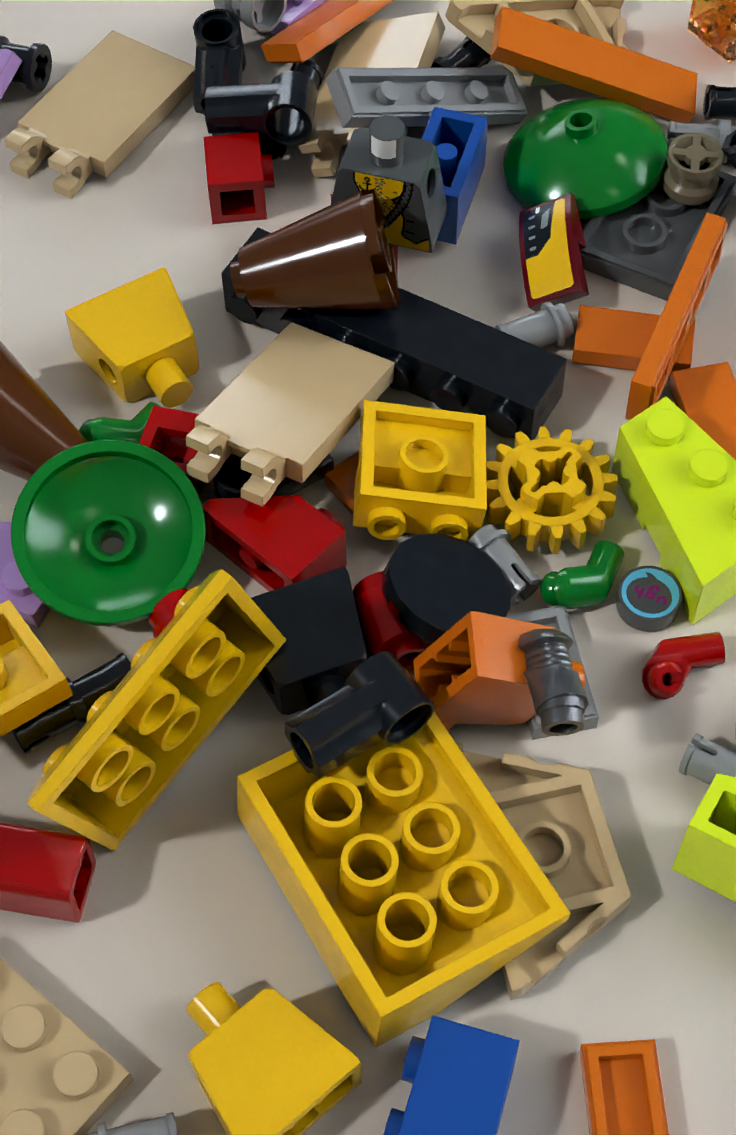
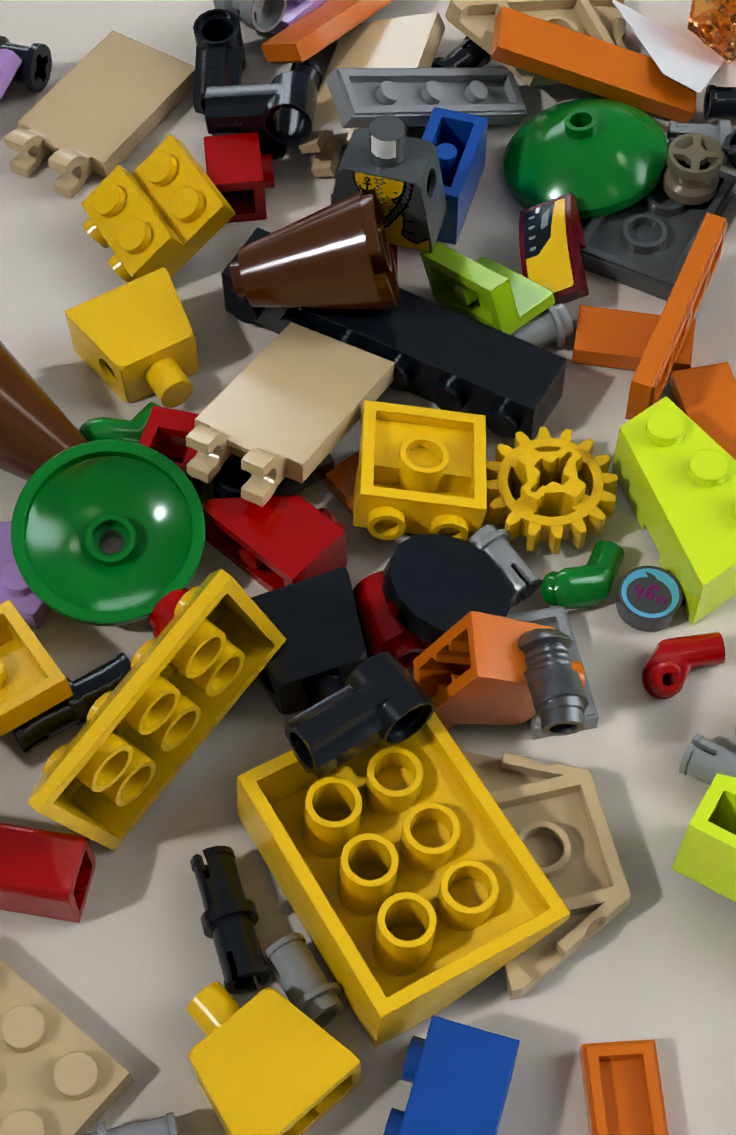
none -> yellow plate [81,134,236,283]
none -> black pin [190,846,270,995]
none -> light grey pin [263,932,344,1028]
none -> lime panel [420,242,555,335]
none -> white sticker [612,0,725,93]

